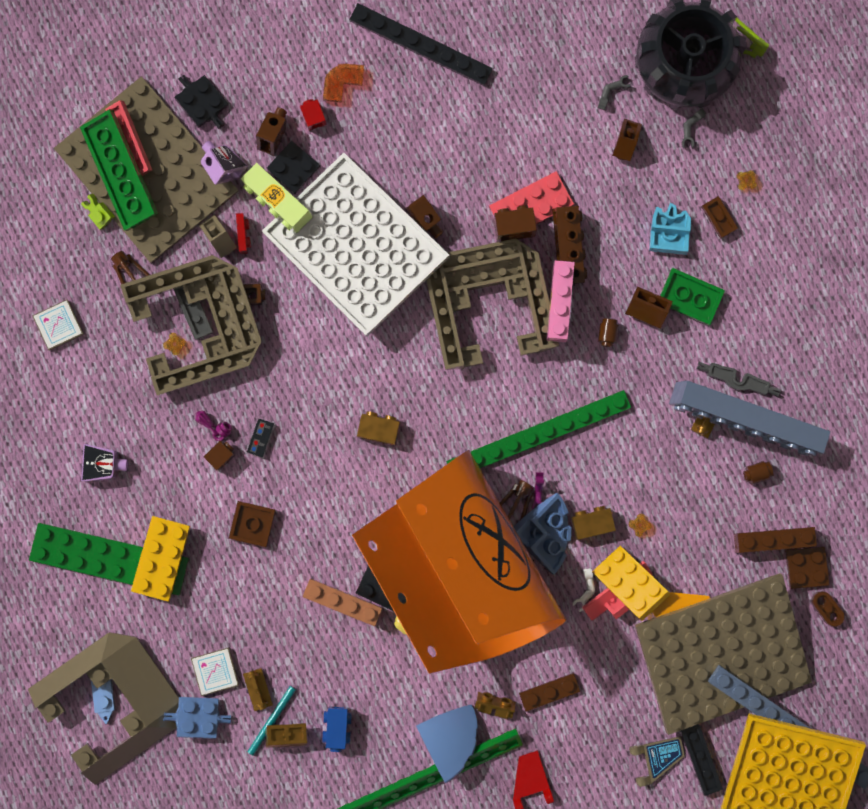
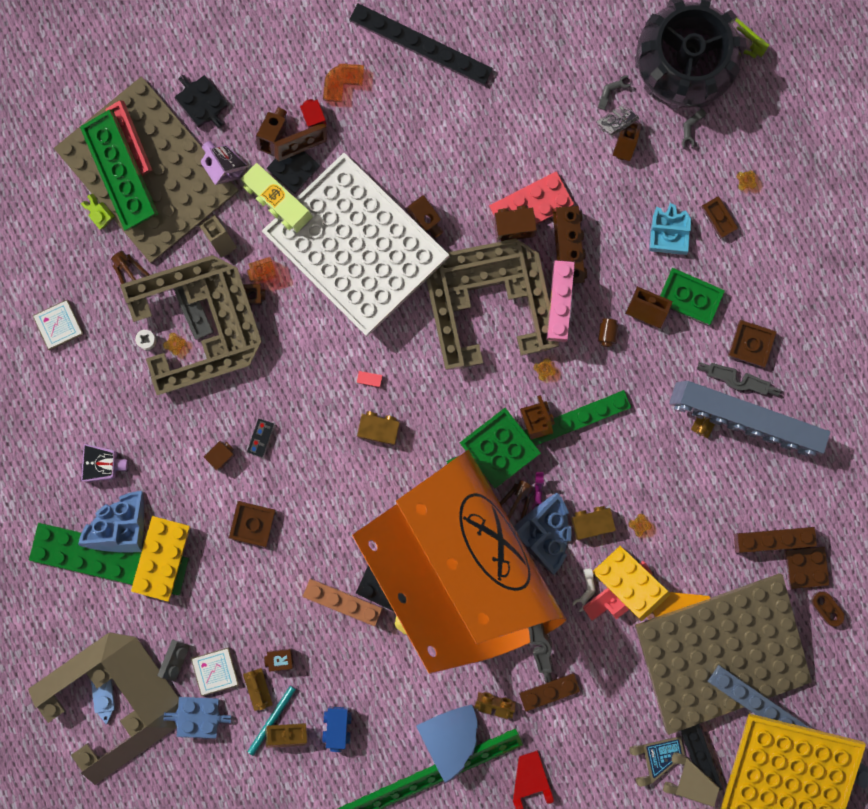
magenta piece [195,410,232,441] -> none
red plate [236,213,251,254] -> none
reddish brown brick [743,461,774,485] -> none
none -> medium blue brick [78,491,144,552]
none -> white wheel [135,330,157,350]
none -> dark grey plate [157,639,190,682]
none -> clear orange brick [247,257,277,284]
none -> reddish brown brick [264,648,294,672]
none -> reddish brown plate [274,123,327,161]
none -> coral piece [357,371,382,387]
none -> green plate [459,407,541,489]
none -> reddish brown bracket [520,395,555,440]
none -> dark grey piece [528,623,553,682]
none -> clear yellow plate [533,358,556,381]
none -> piece [596,104,639,137]
none -> dark tan flag [663,752,719,807]
none -> reddish brown plate [728,320,777,368]

